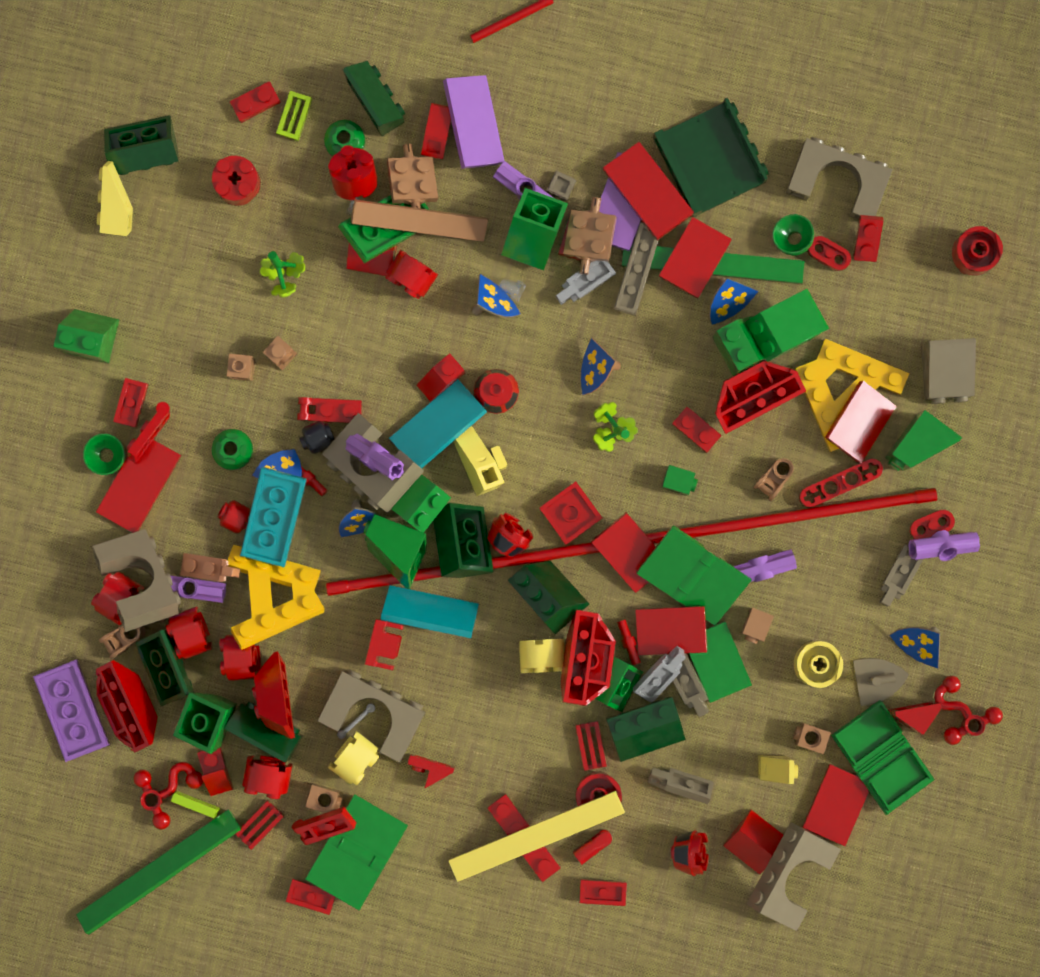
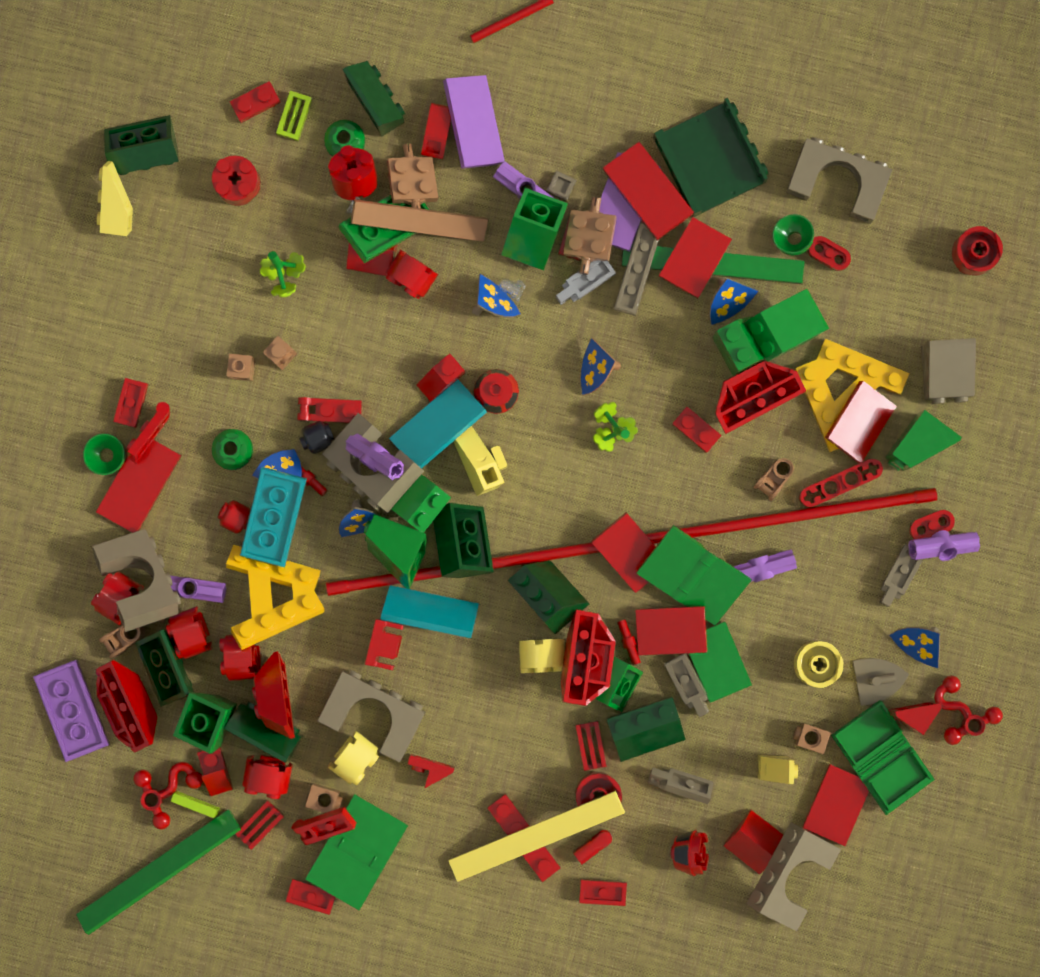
green slope [53,309,119,363] -> none
nougat hinge [180,553,240,582] -> none
light grey hinge [337,704,375,739] -> none
red cone [487,513,533,557] -> none
red plate [539,481,603,545] -> none
light grey hinge [633,646,686,703] -> none
green brick [661,465,698,496] -> none
medium nougat brick [741,608,774,644] -> none
red plate [853,215,884,262] -> none

